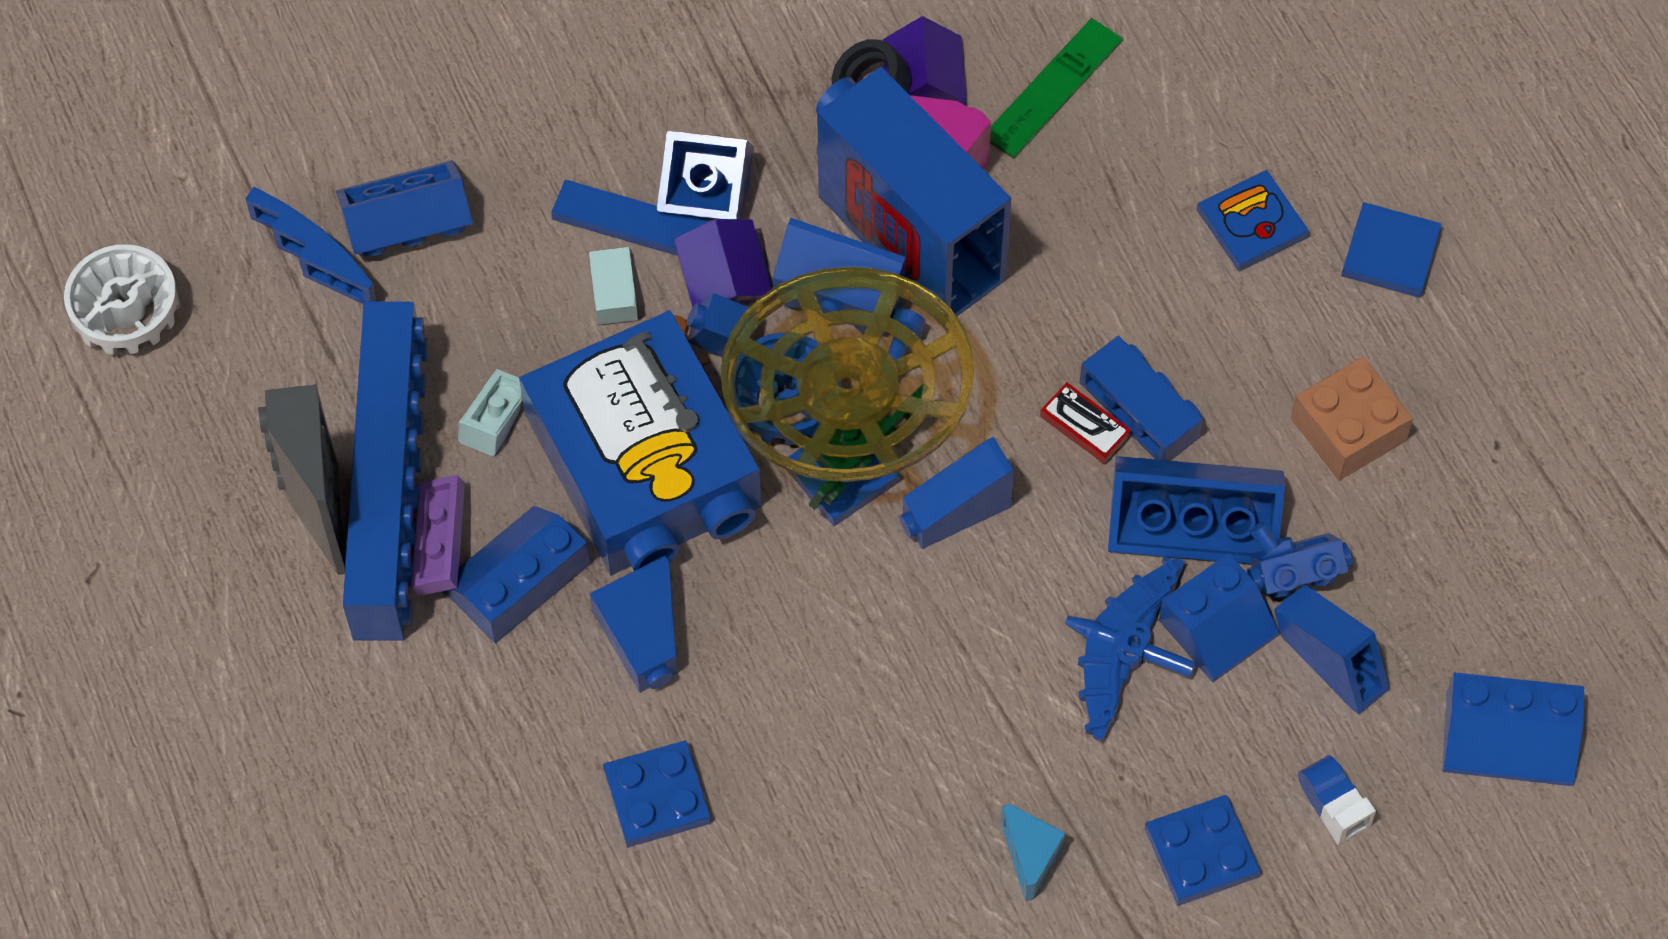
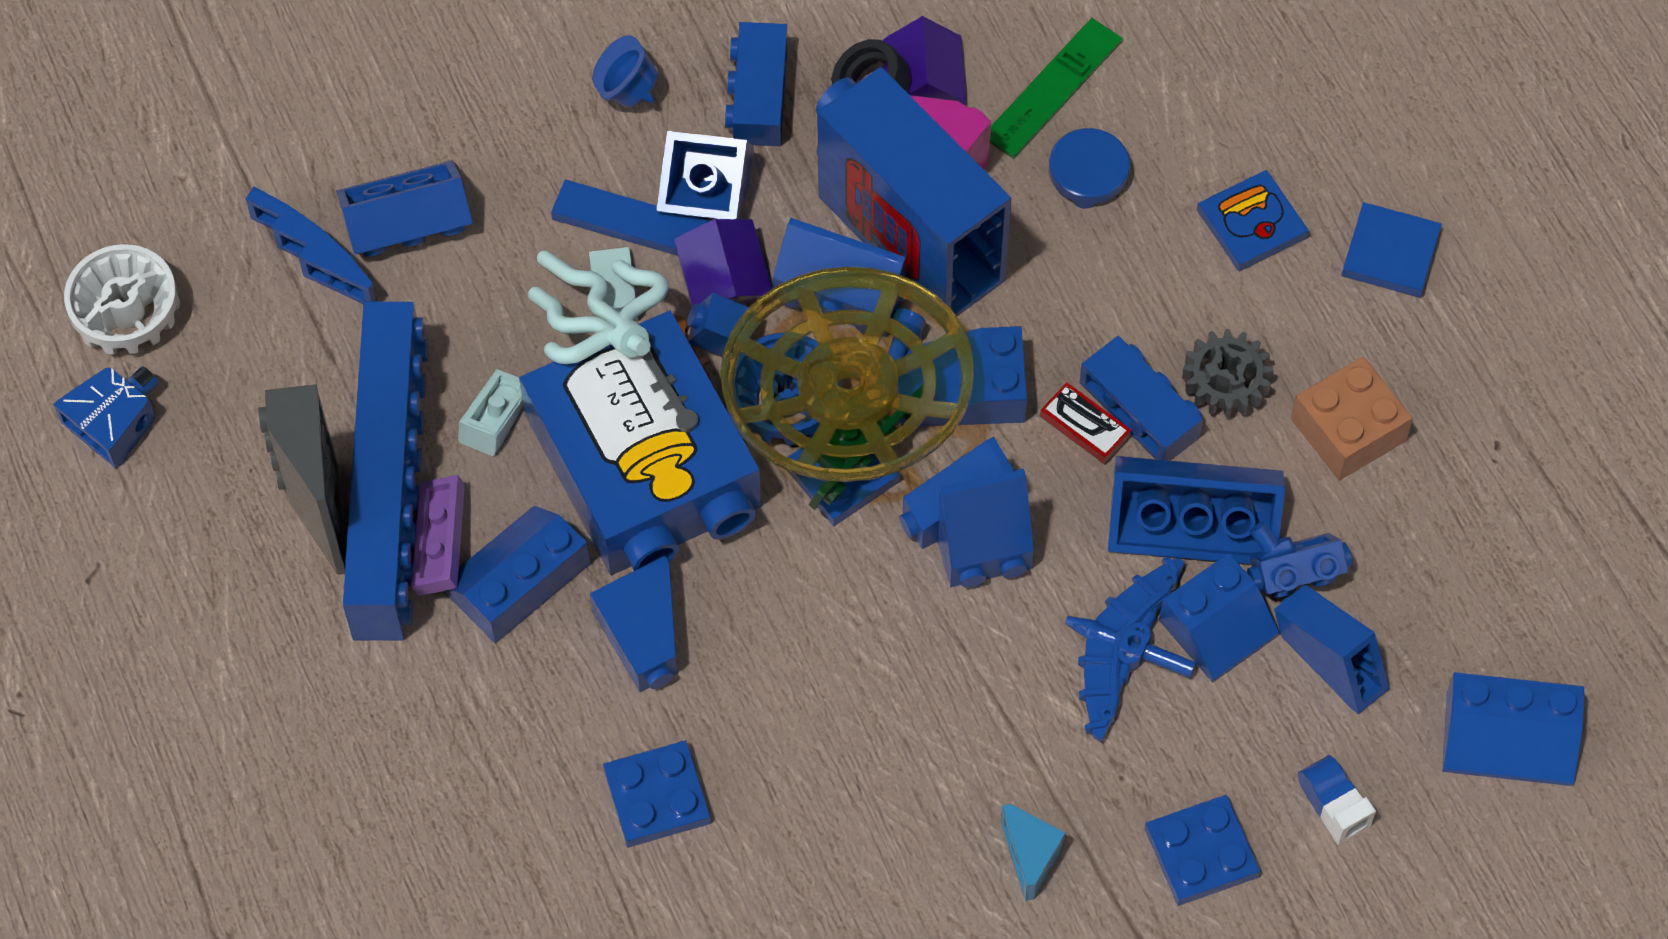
none -> blue torso [53,366,159,469]
none -> light aqua plant [528,250,669,364]
none -> blue piece [592,35,659,108]
none -> blue brick [725,22,788,146]
none -> blue slope [898,326,1027,428]
none -> blue slope [938,469,1034,588]
none -> blue tile [1049,128,1130,209]
none -> dark grey gear [1182,329,1273,417]

